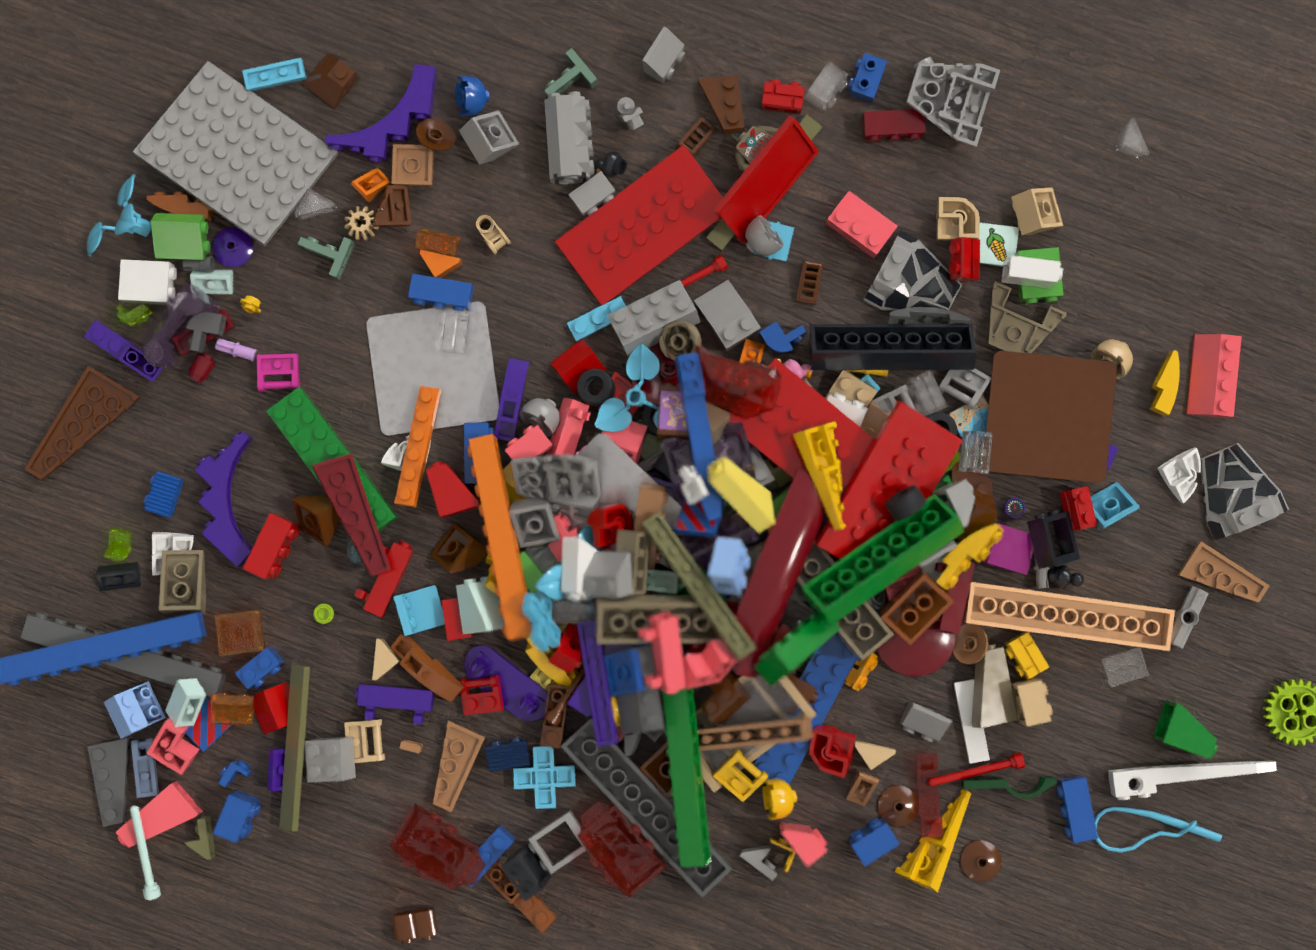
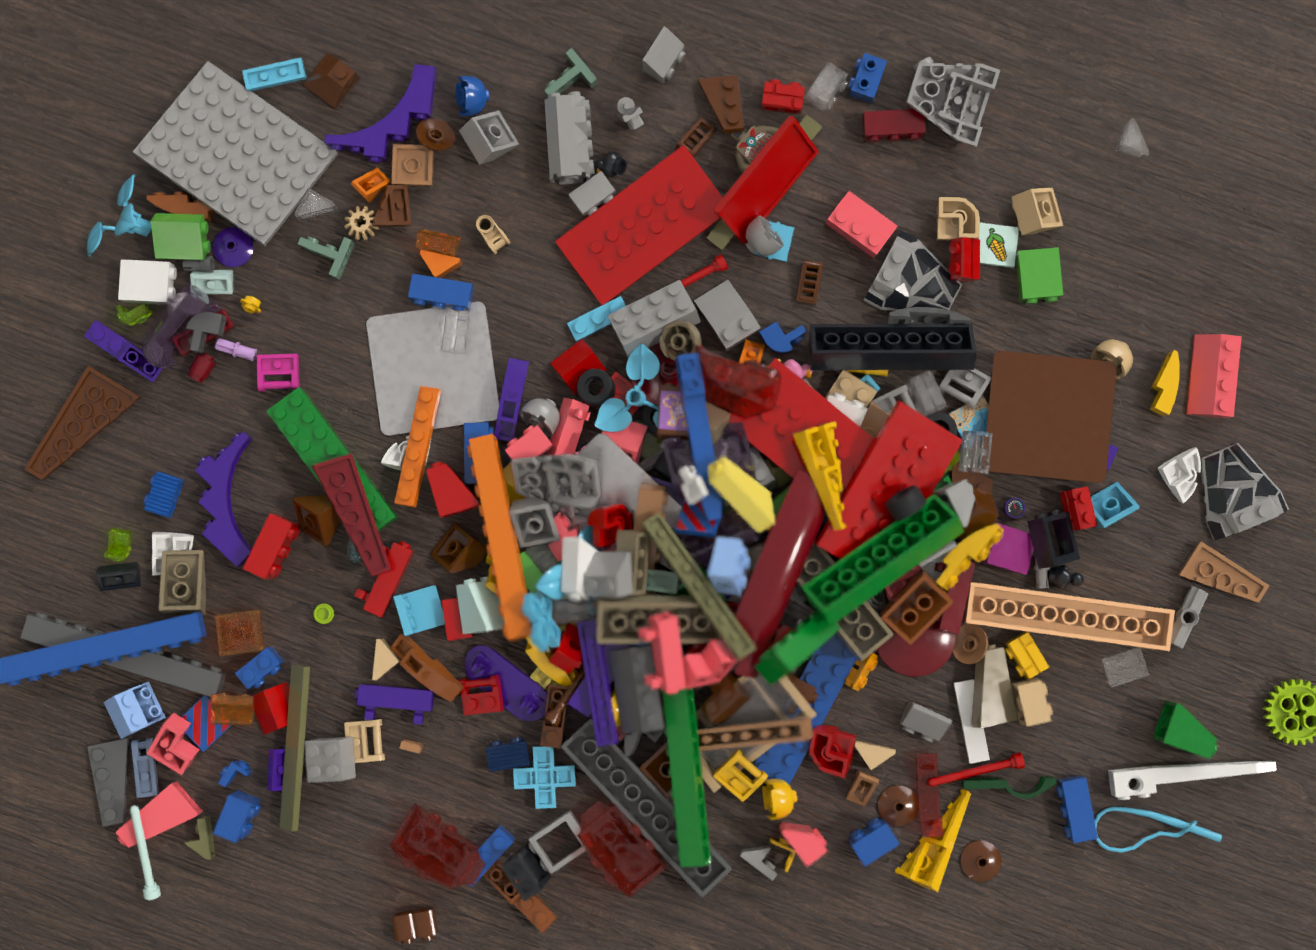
light aqua brick [166,678,206,727] -> none
medium nougat wing [433,720,485,812] -> none
blue tile [603,649,645,696] -> none
dark tan wing [987,281,1067,353] -> none
white brick [1001,256,1063,289] -> none

